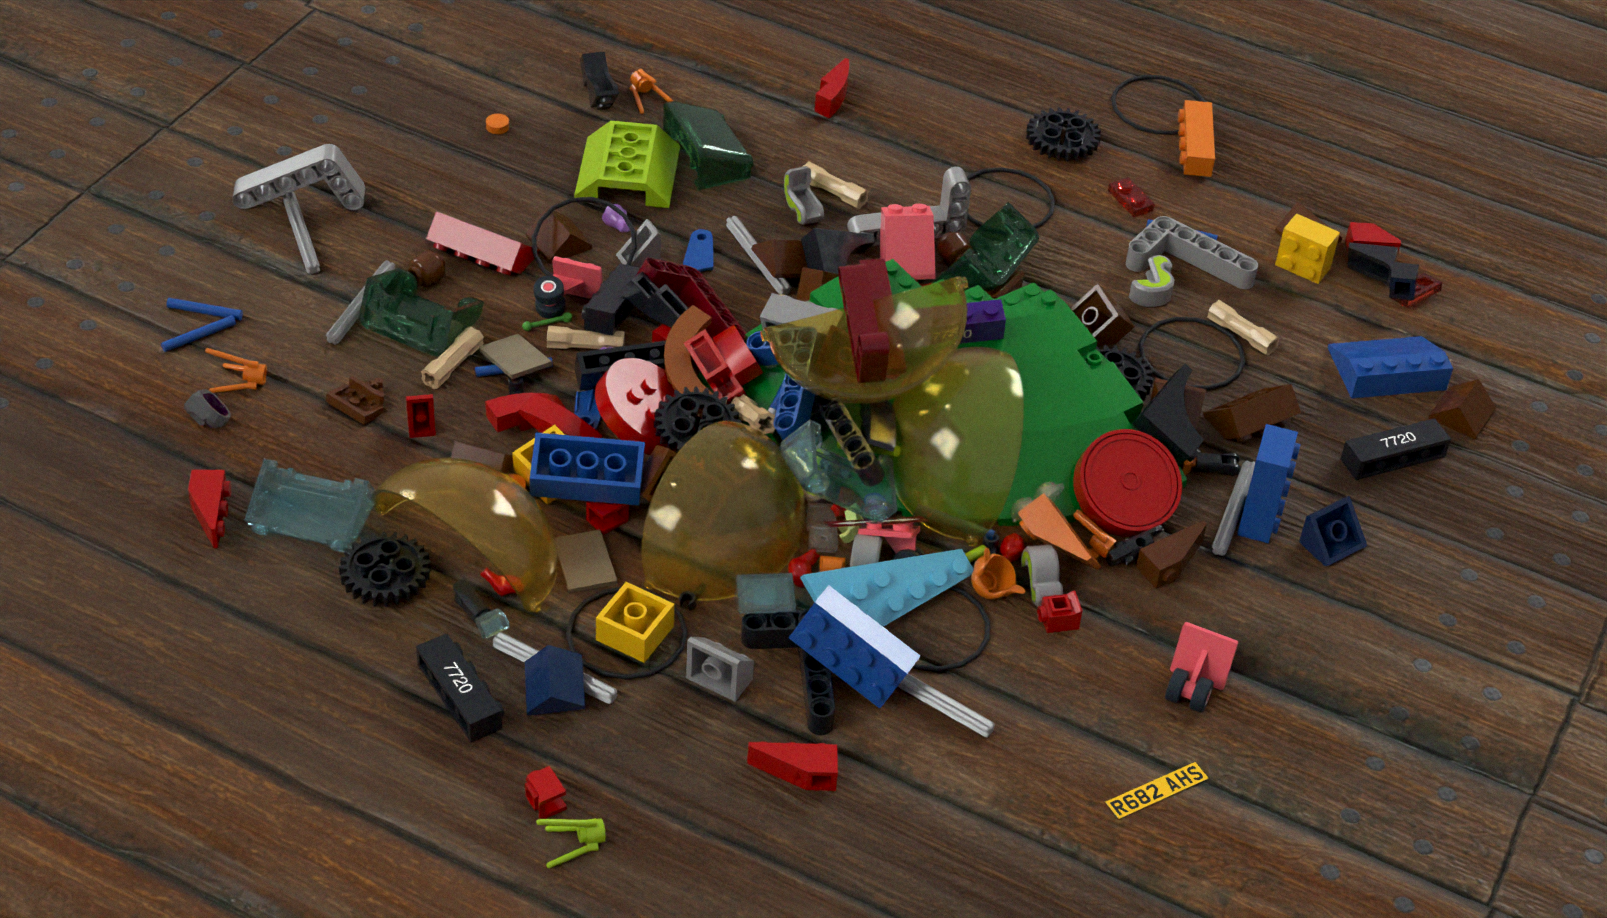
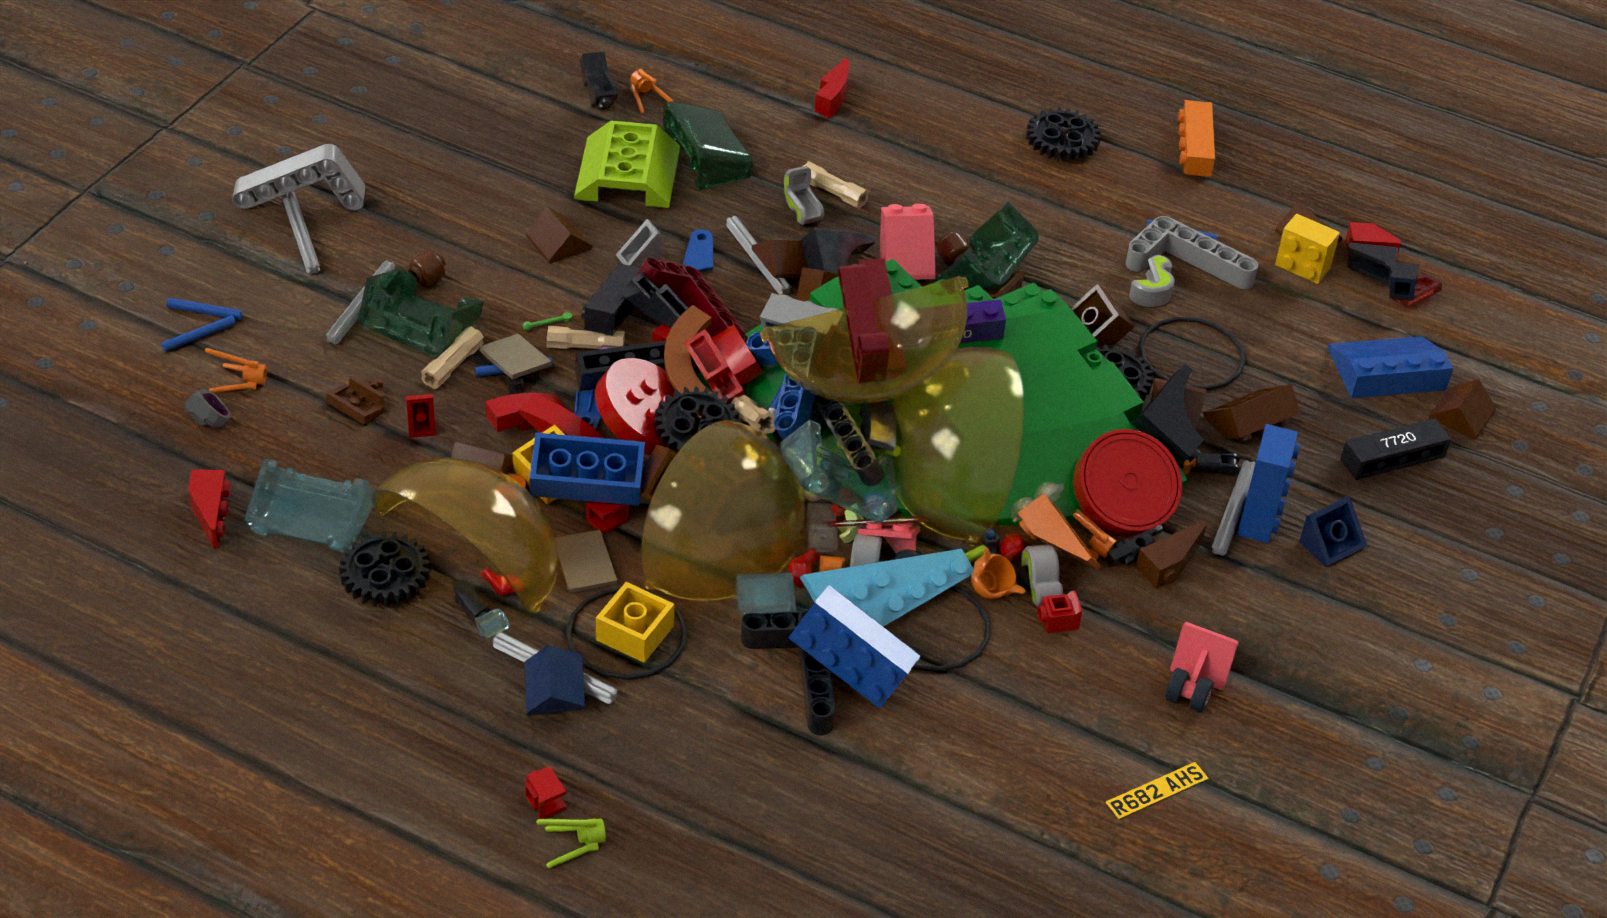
black brick [416,633,504,743] -> none
slope [426,211,540,276] -> none
orange tile [486,114,509,134] -> none
black piece [532,197,637,282] -> none
plate [533,256,603,319] -> none
medium lavender animal [602,204,630,232] -> none
black hand [679,582,706,611] -> none
light grey slope [686,637,754,702] -> none
red slope [747,741,838,791] -> none
light grey beam [847,167,971,246] -> none
light grey axle [898,674,995,737] -> none
black piece [967,167,1055,233] -> none
clear red plate [1108,177,1155,217] -> none
black piece [1111,75,1205,135] -> none
tan axle [1207,300,1280,356] -> none

